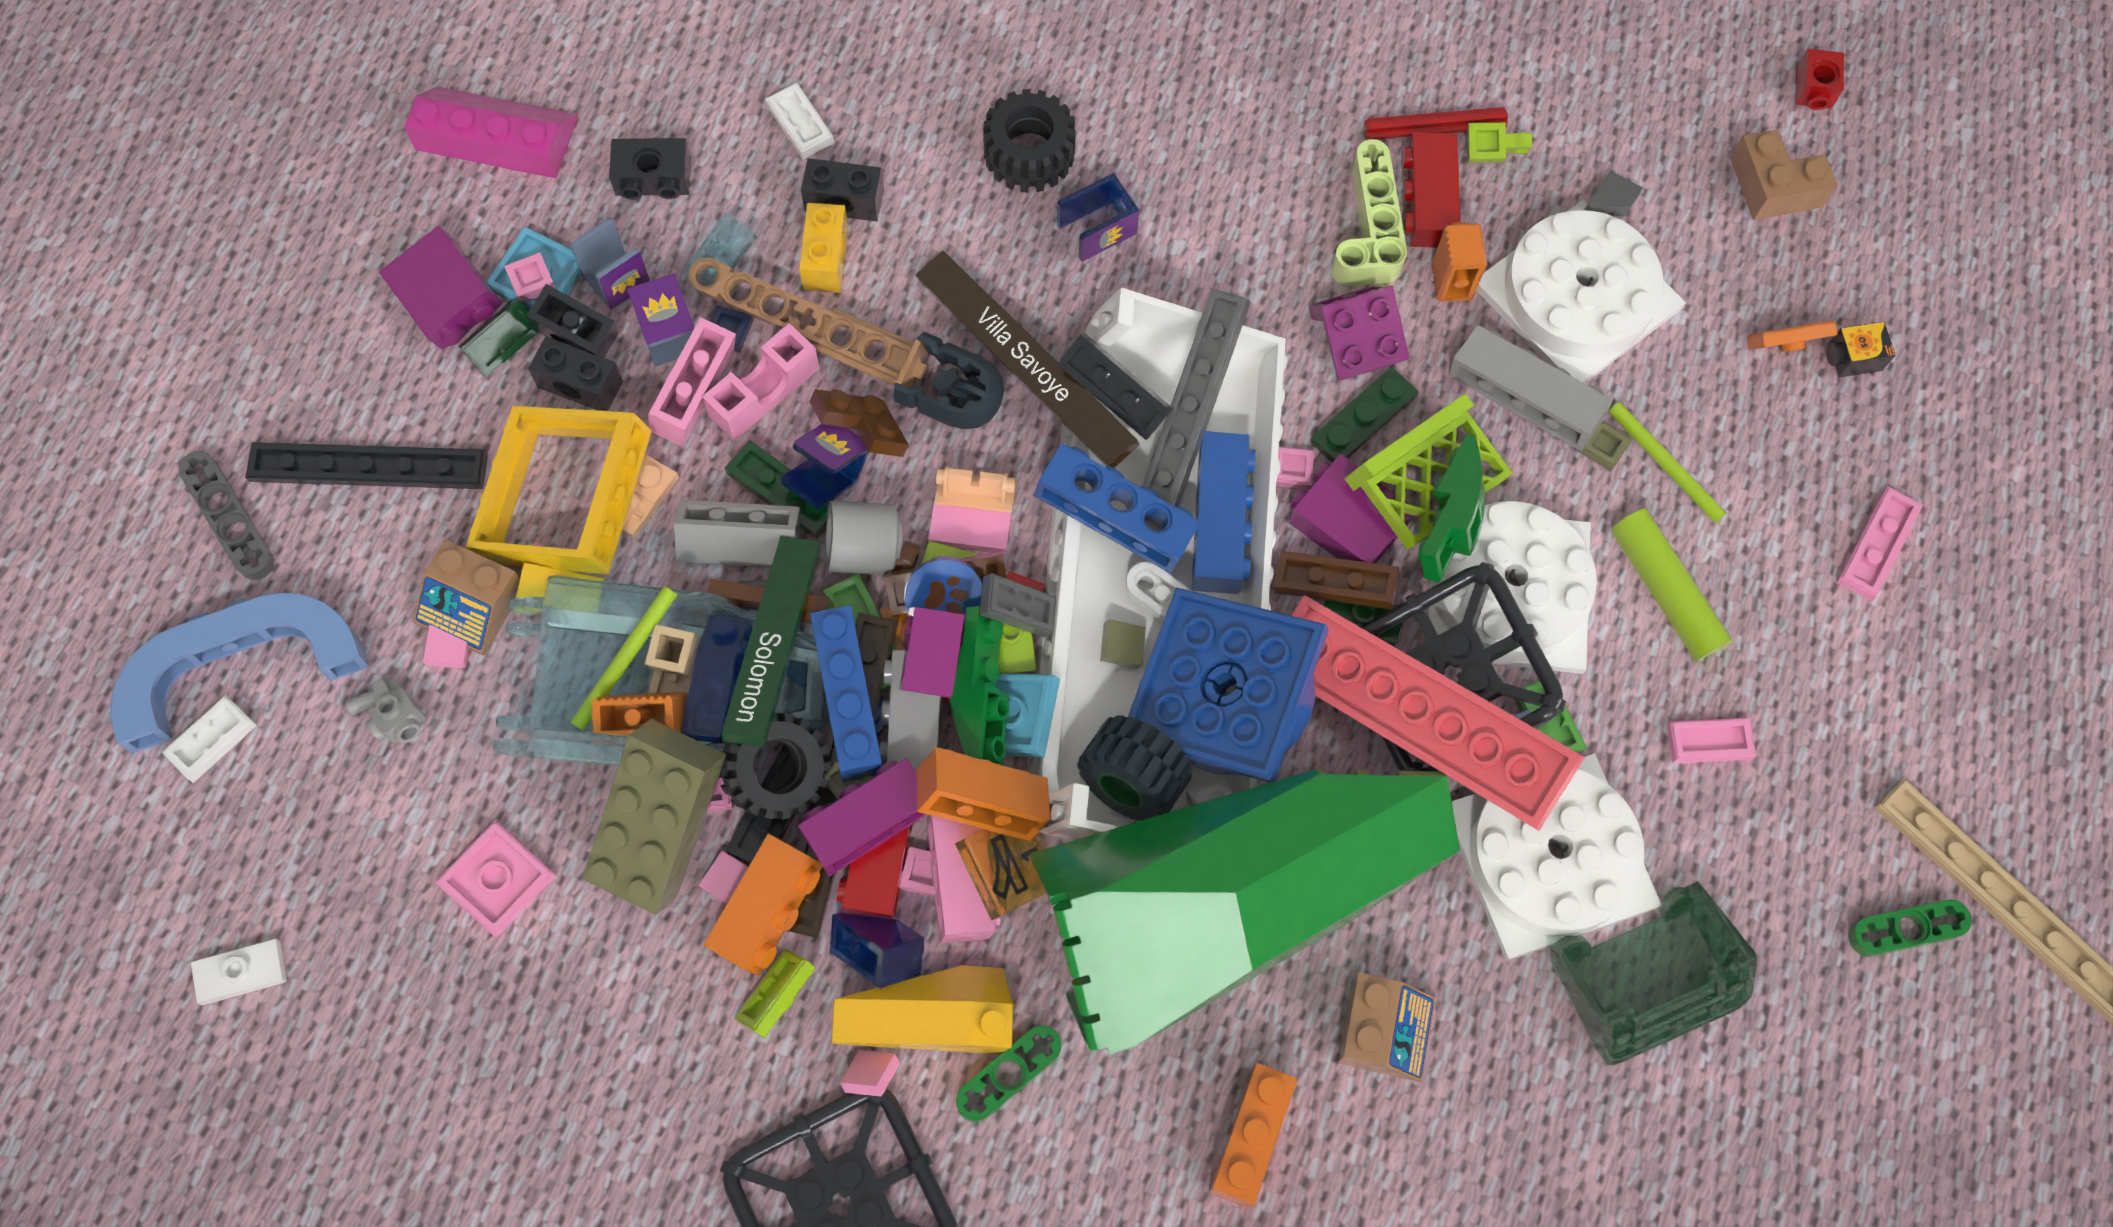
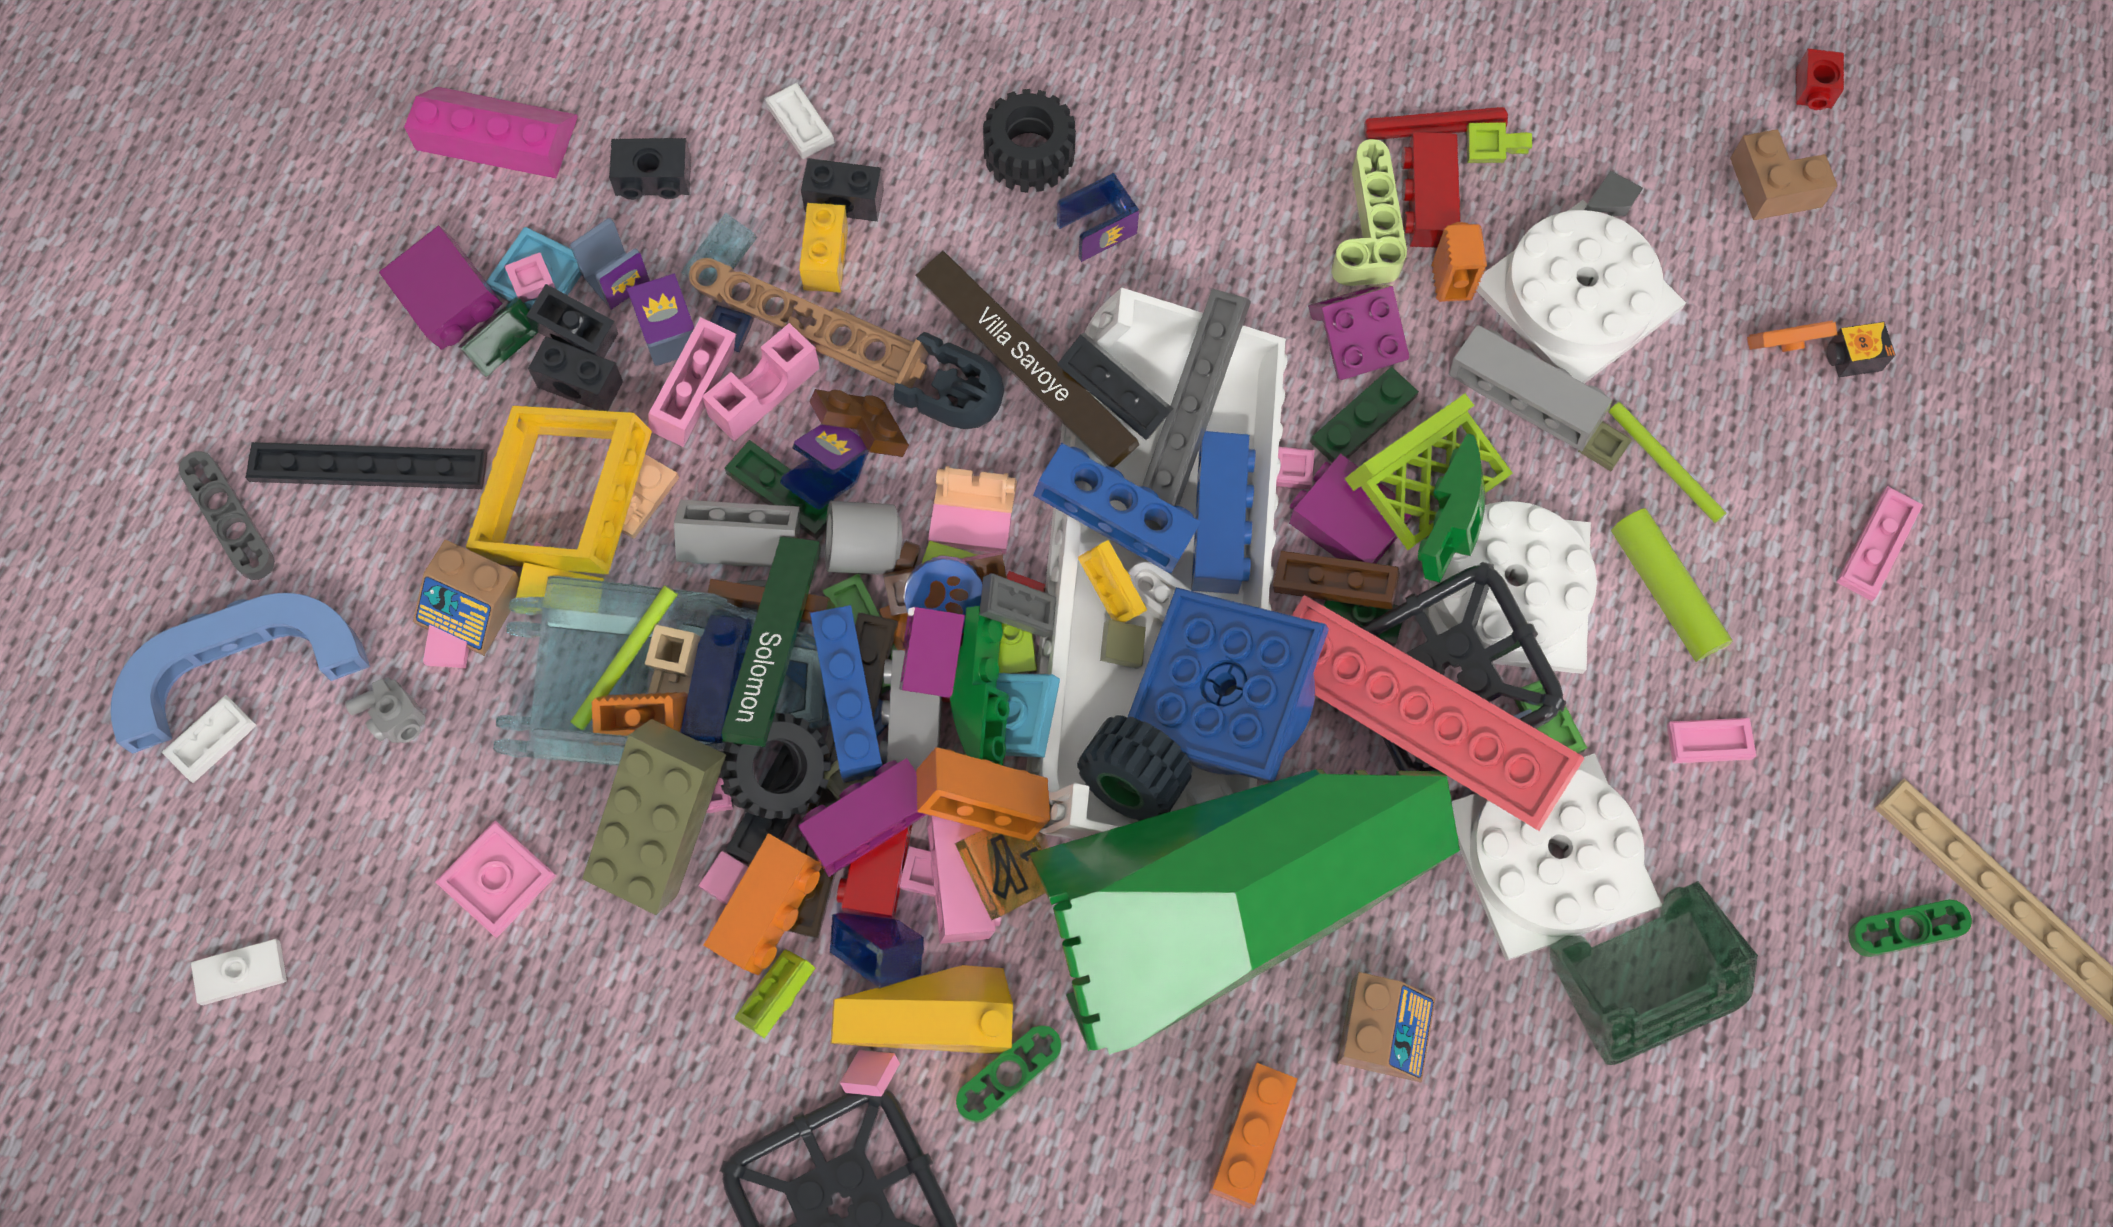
none -> yellow plate [1078,540,1147,623]

